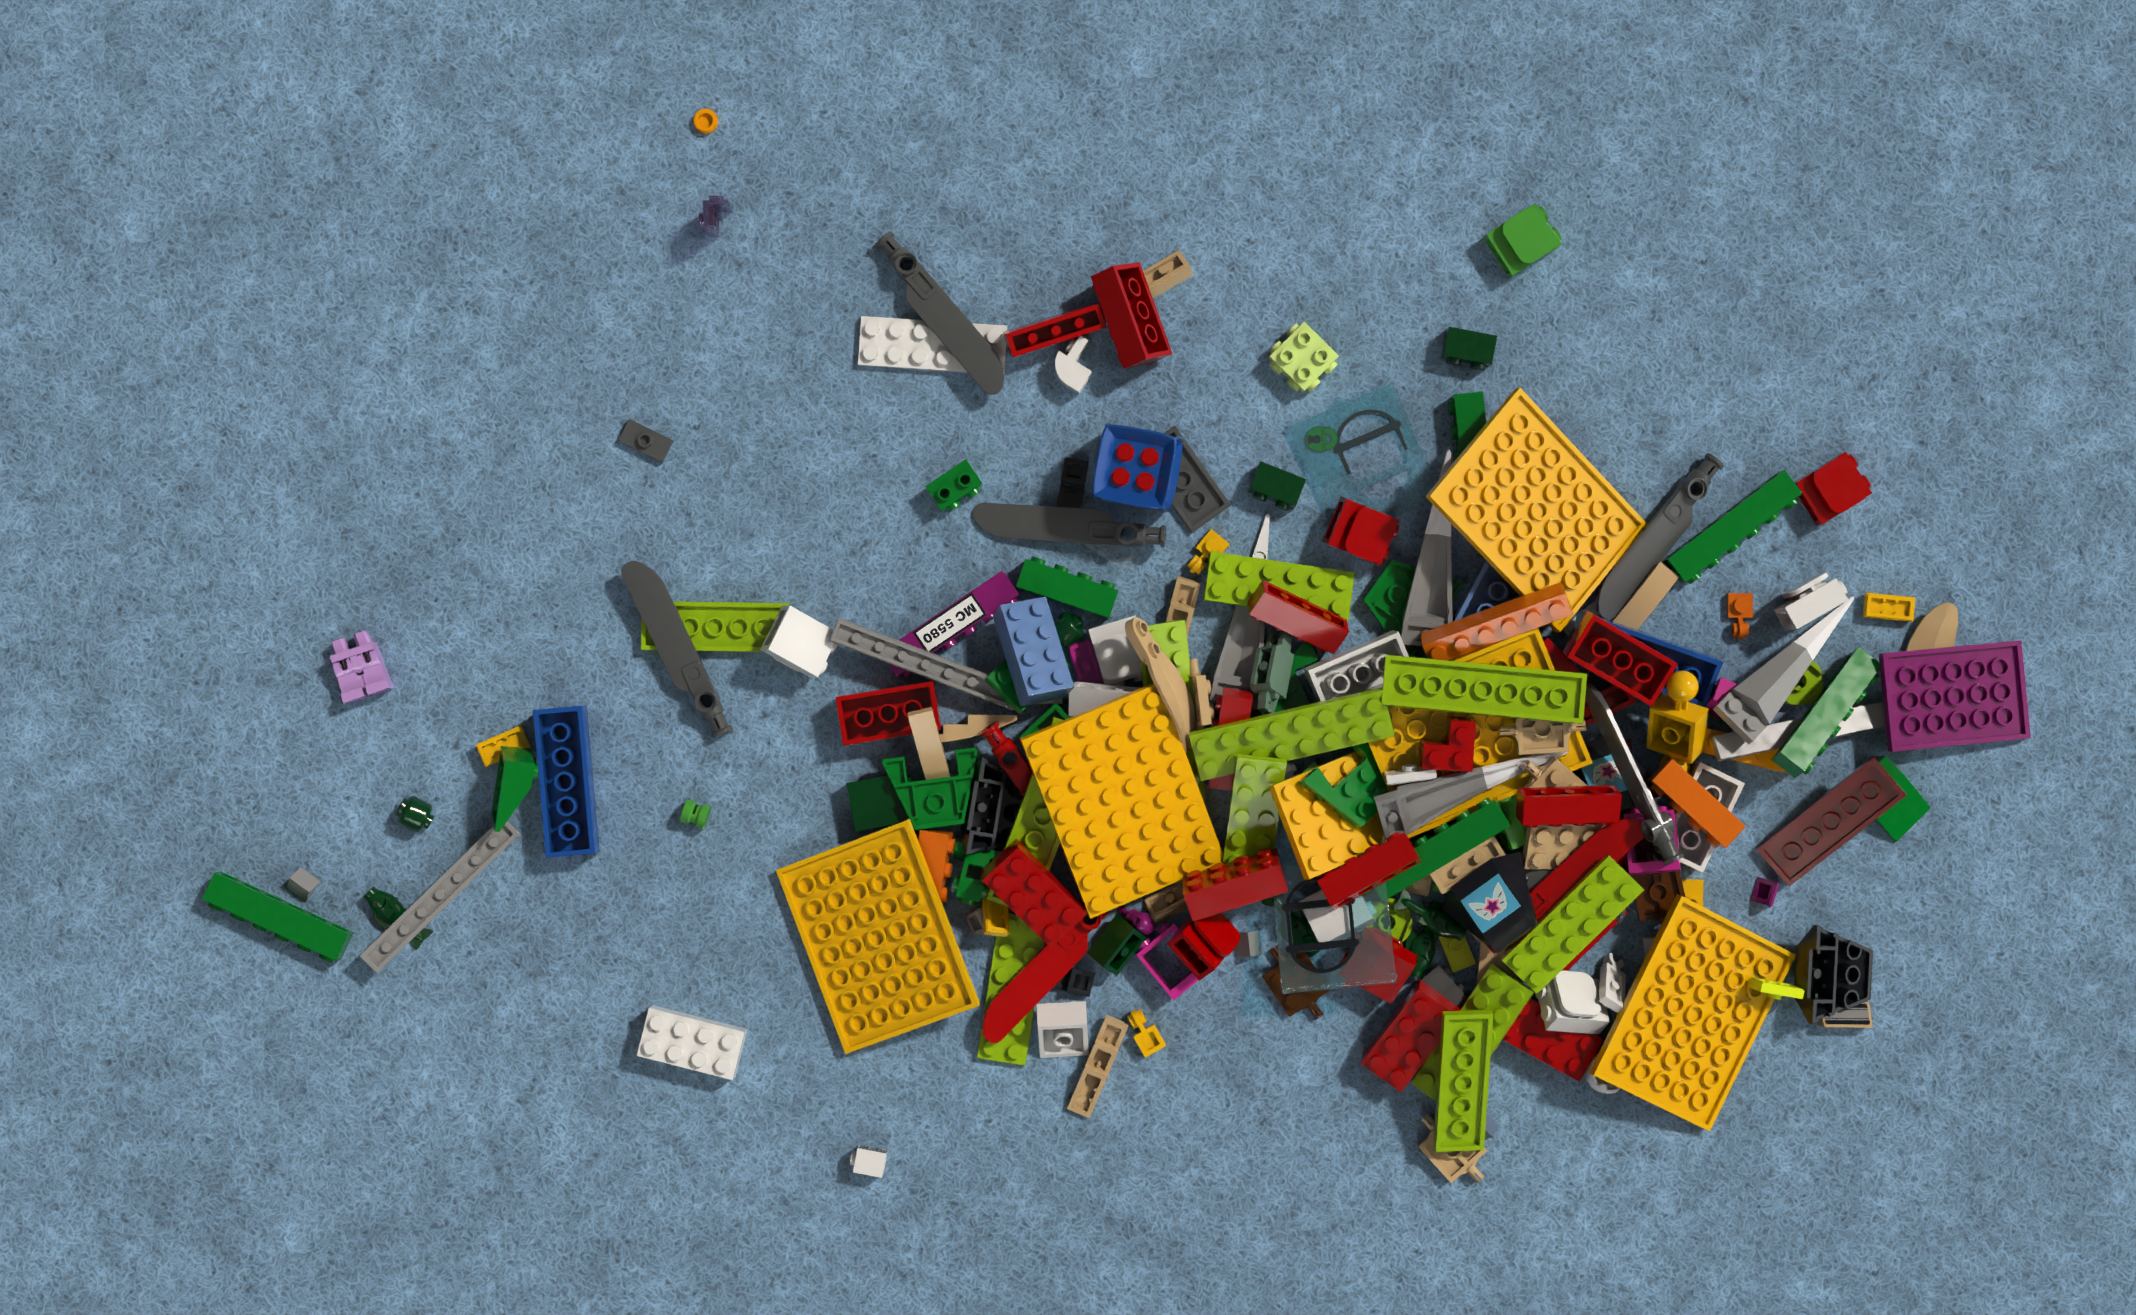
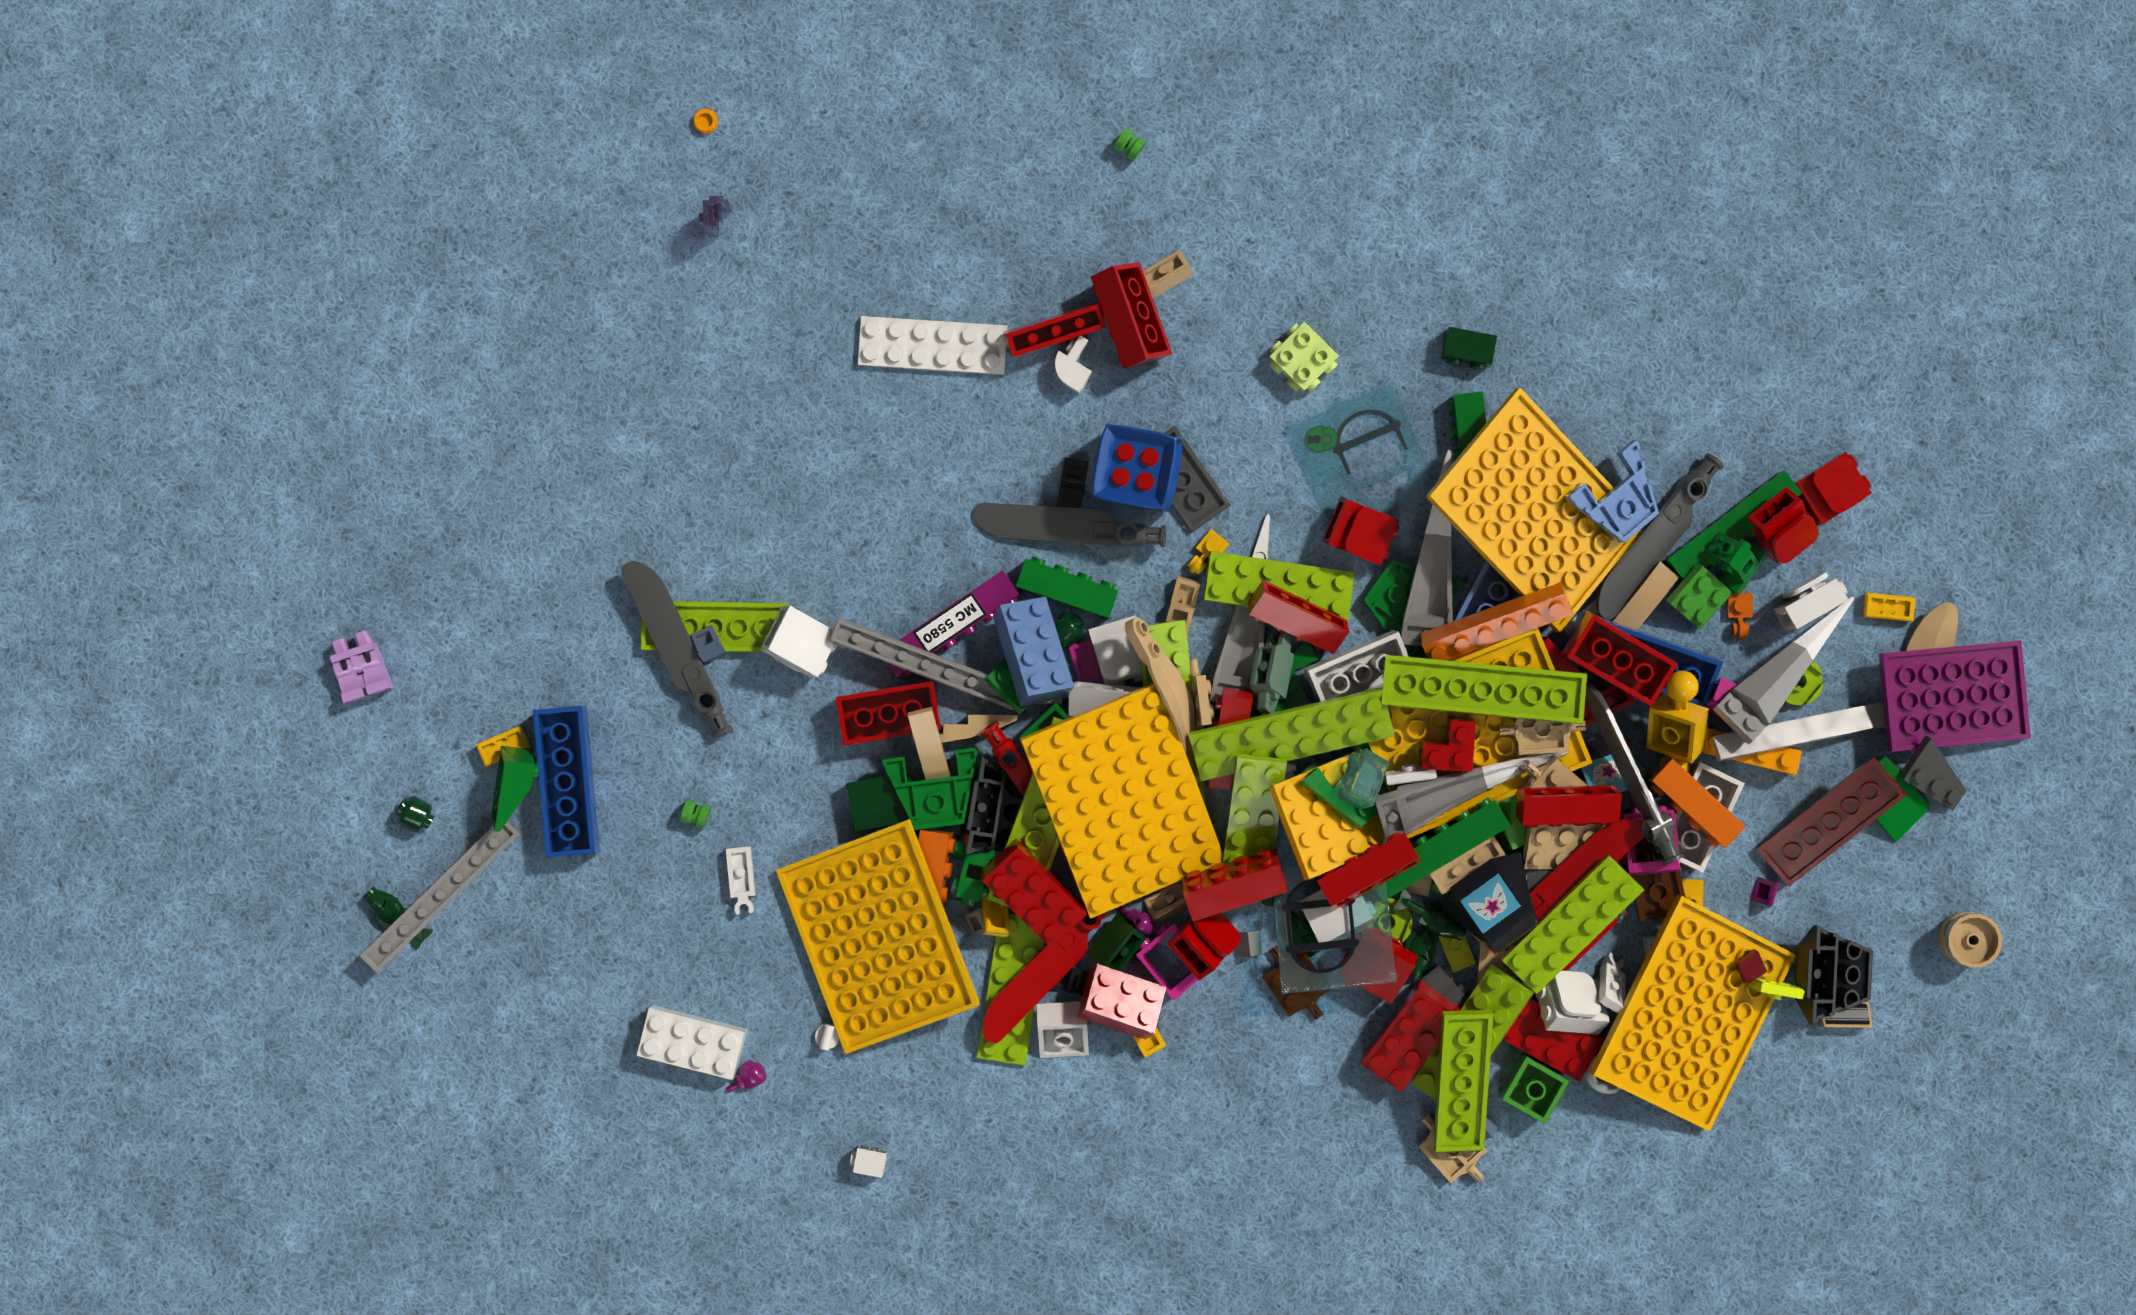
green brick [202,871,354,962] -> none
light grey slope [286,867,321,901] -> none
dark grey plate [618,419,674,463] -> none
dark grey piece [875,231,1004,395] -> none
green brick [925,459,983,513] -> none
tan slope [1067,1014,1129,1118] -> none
dark green brick [1248,461,1306,511] -> none
bright green brick [1483,203,1562,279] -> none
brick [1771,647,1880,778] -> none
none -> sand blue slope [690,625,725,662]
none -> white plate [726,846,756,915]
none -> magenta piece [726,1060,767,1093]
none -> white plate [815,1024,839,1050]
none -> brick [1077,964,1166,1040]
none -> bright green wheel [1113,128,1146,162]
none -> clear light blue brick [1336,748,1390,810]
none -> bright green brick [1498,1053,1570,1124]
none -> medium blue wing [1565,440,1659,543]
none -> bright green plate [1666,563,1733,630]
none -> green tile [1705,532,1768,595]
none -> dark red tile [1734,949,1767,984]
none -> red brick [1748,486,1819,564]
none -> dark grey wing [1898,735,1967,811]
none -> tan wheel [1938,912,2002,968]

